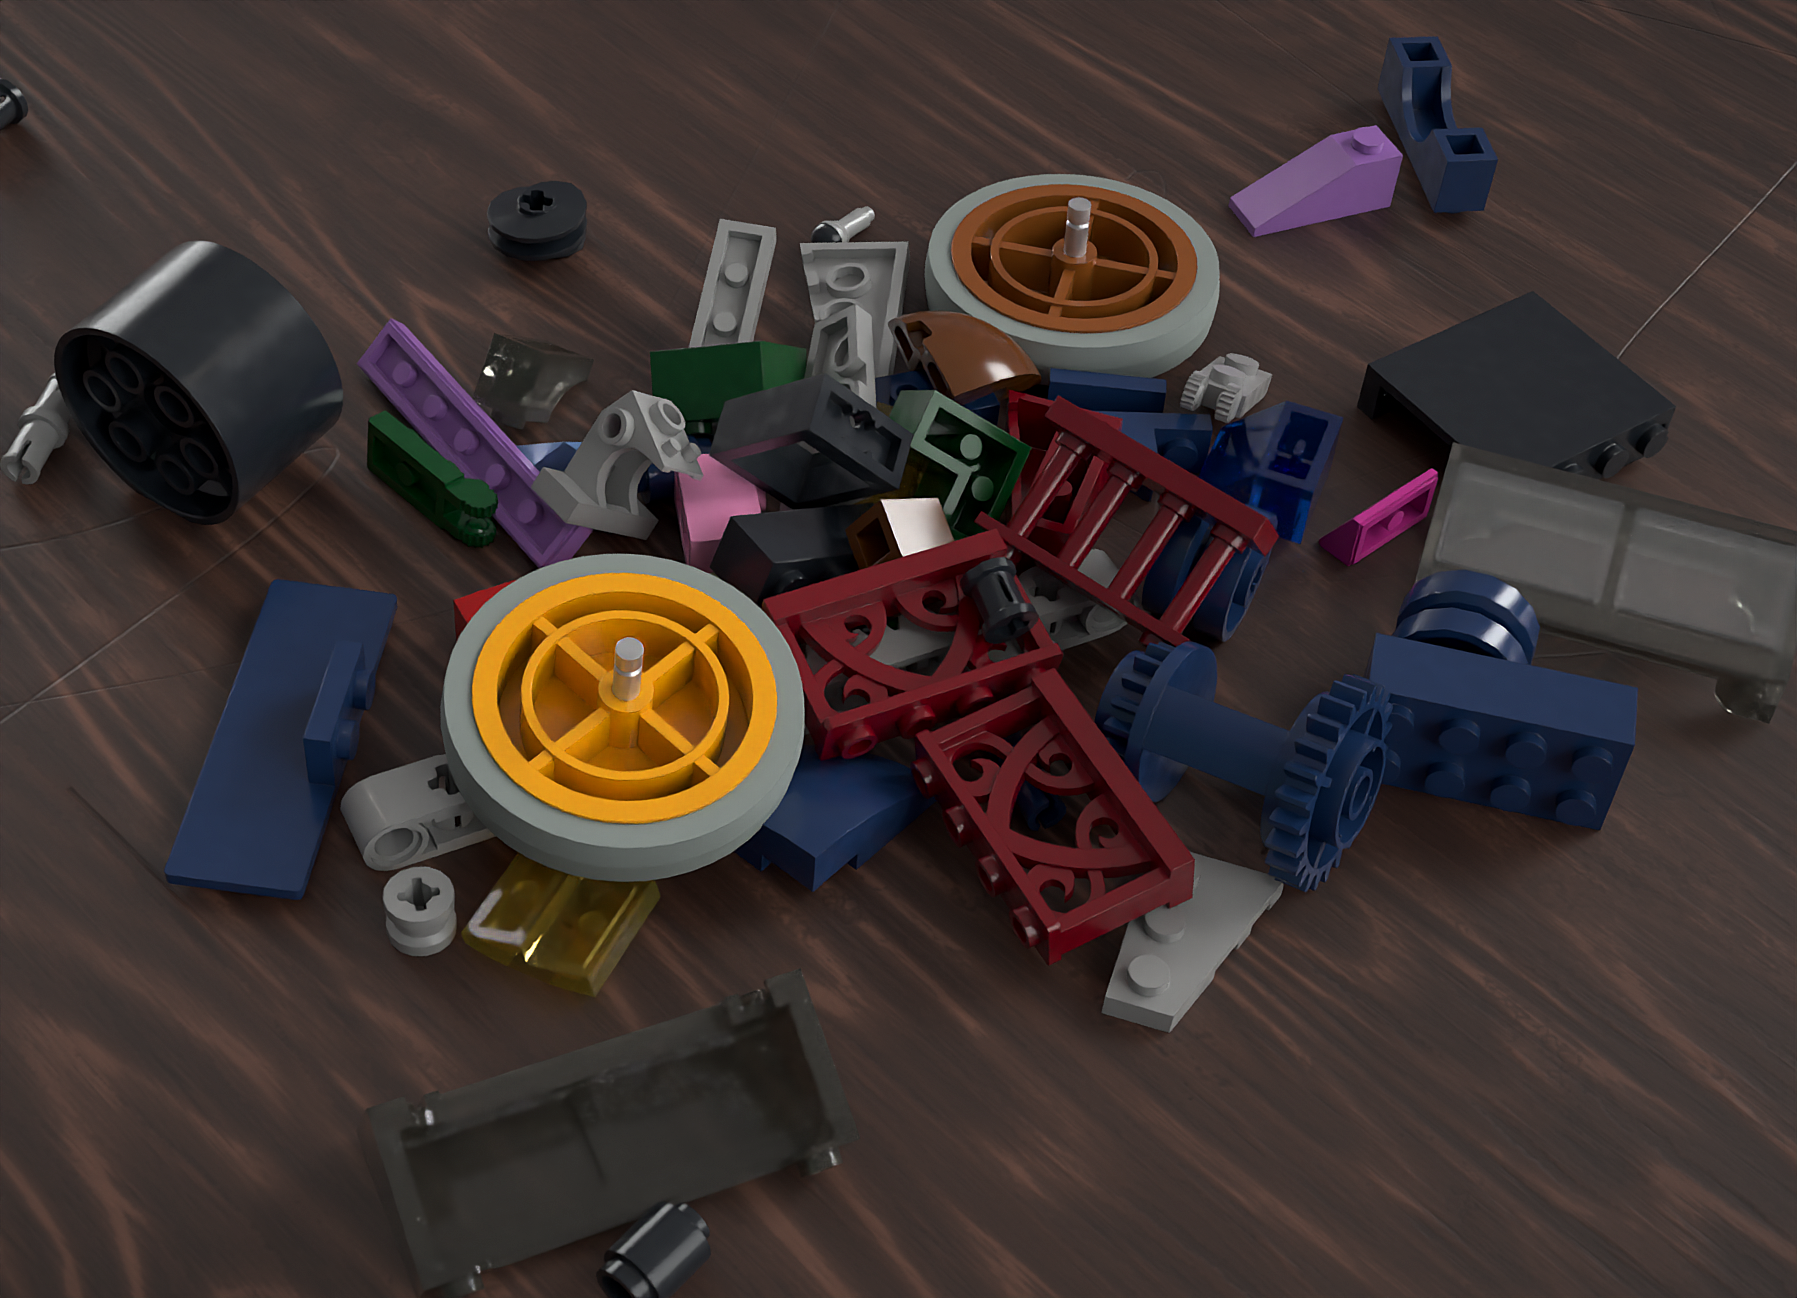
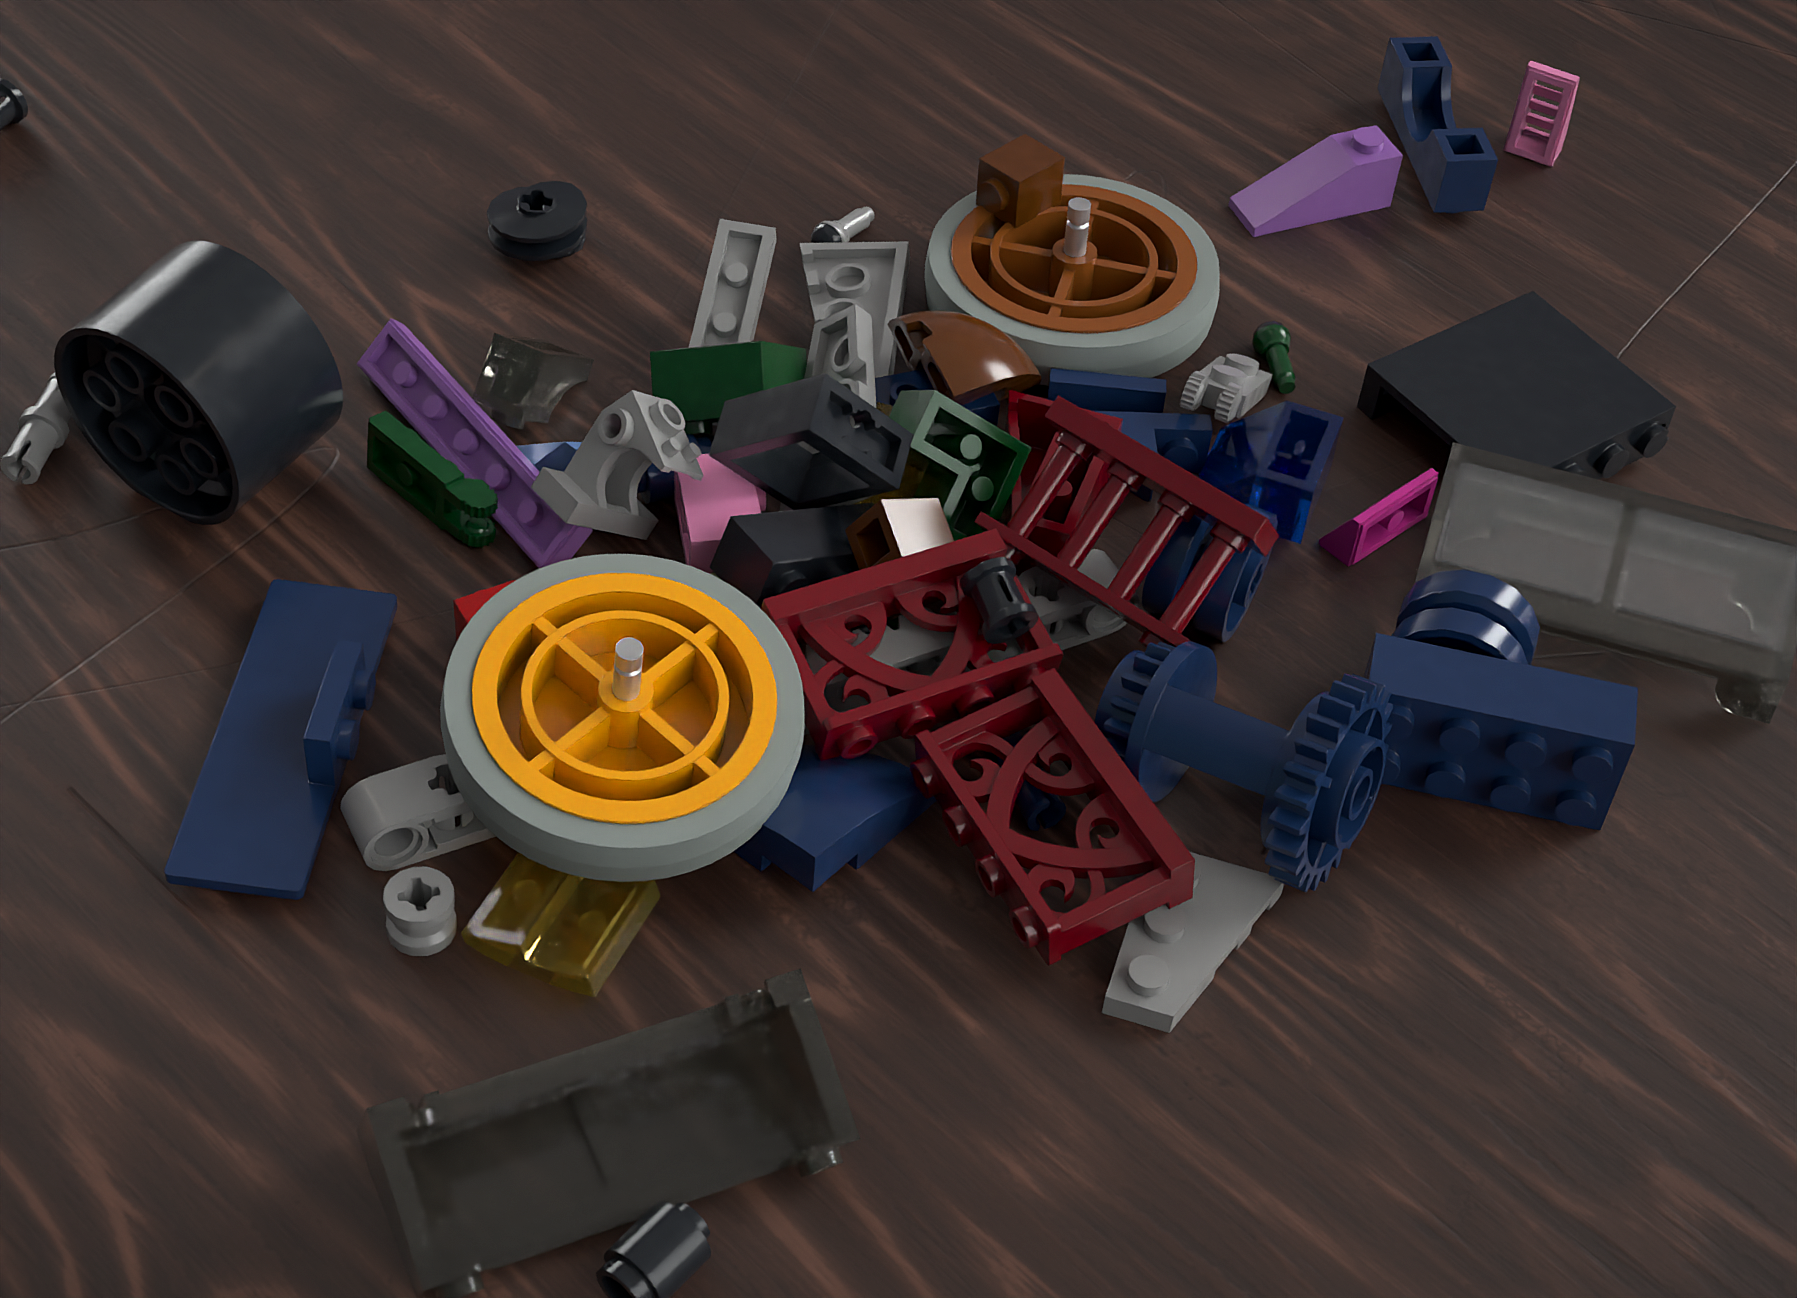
none -> reddish brown brick [976,134,1065,229]
none -> dark green piece [1252,321,1296,394]
none -> bright pink slope [1504,61,1580,167]

